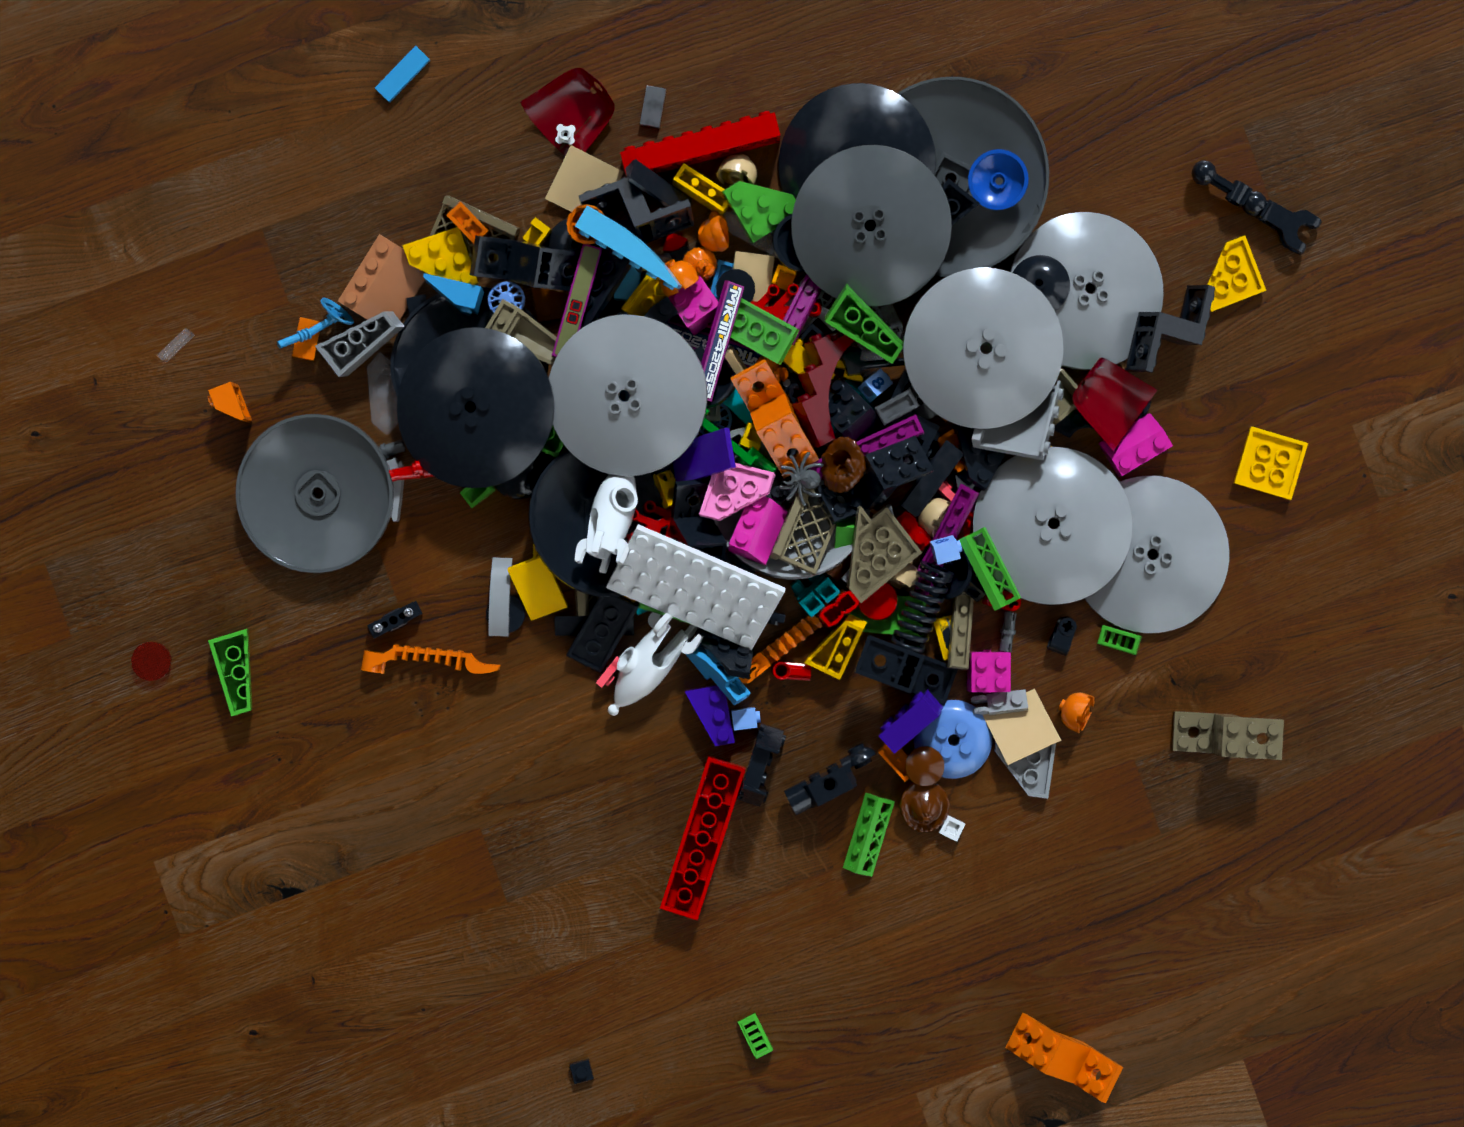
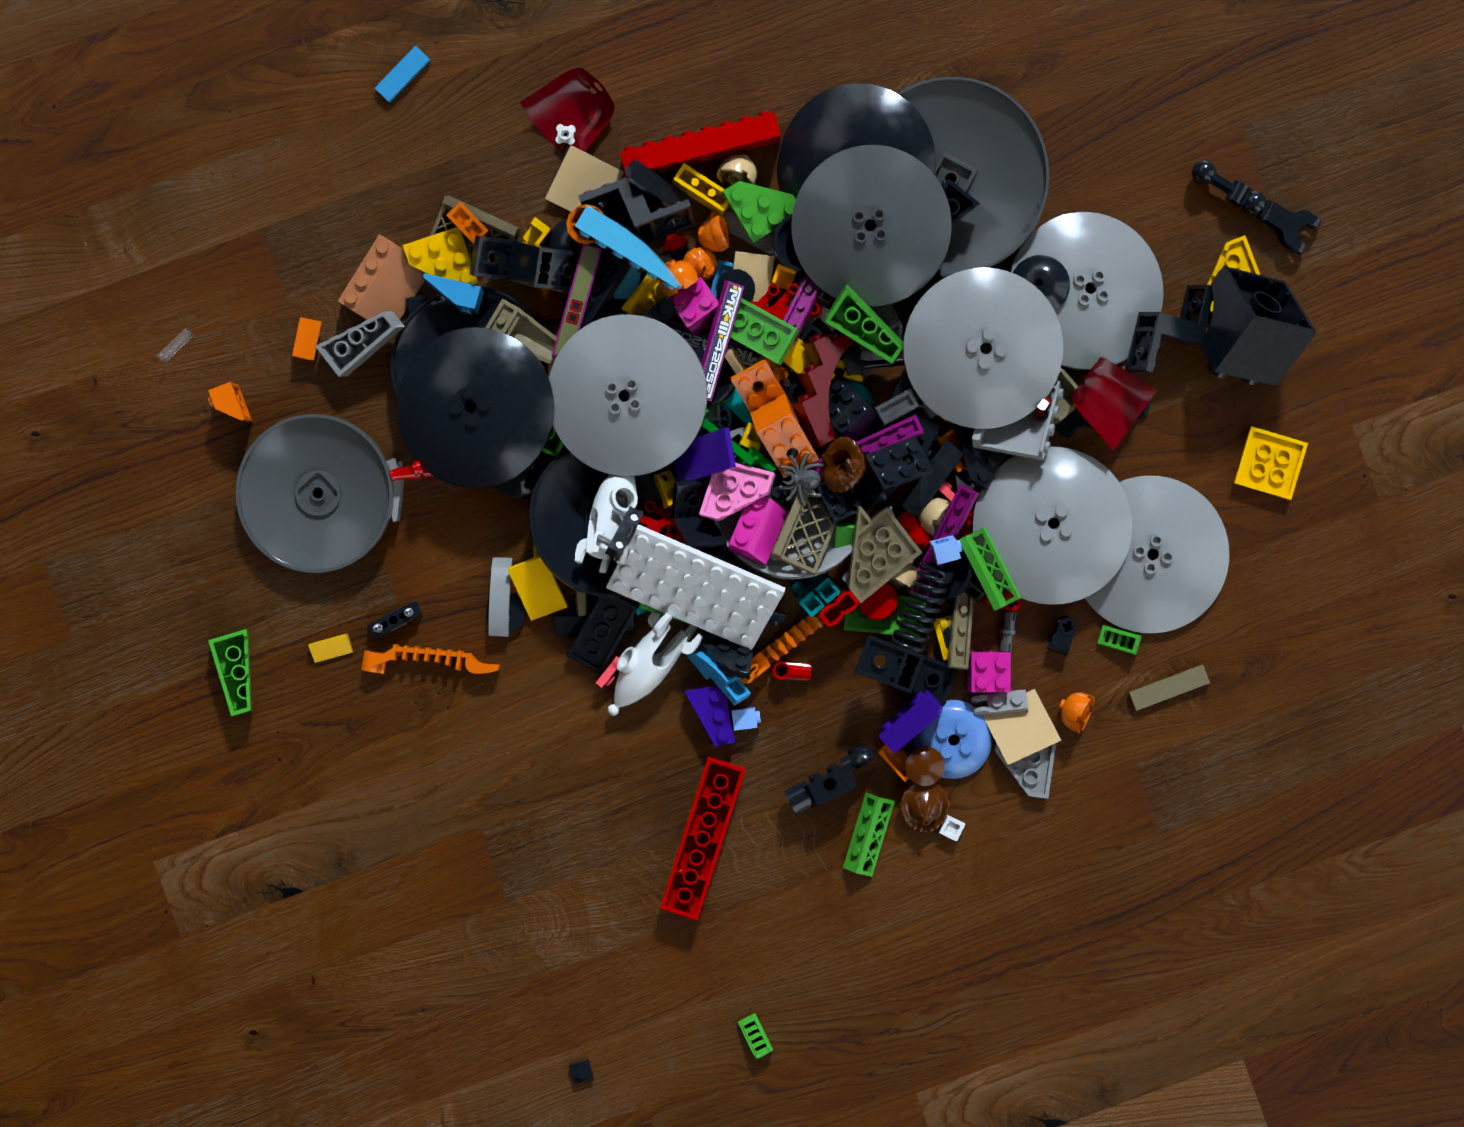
clear red tile [131,642,172,681] -> none
dark azure dish [277,297,354,349] -> none
clear plate [367,352,398,435] -> none
dark grey pin [379,439,406,459] -> none
bright green slope [460,486,496,508] -> none
medium blue wheel [488,282,525,313] -> none
flat silver tile [640,85,666,129] -> none
black wedge [737,723,786,807] -> none
yellow wedge [804,614,867,680] -> none
light blue brick [858,368,893,403] -> none
blue dish [968,149,1029,210] -> none
orange bracket [1005,1013,1123,1103] -> none
dark pink slope [1098,413,1173,477] -> none
dark tan bracket [1172,711,1284,760] -> none
none -> yellow slope [308,633,353,663]
none -> black piece [596,506,644,561]
none -> dark red tile [1035,396,1052,420]
none -> dark tan tile [1128,664,1210,711]
none -> black brick [1200,266,1317,386]

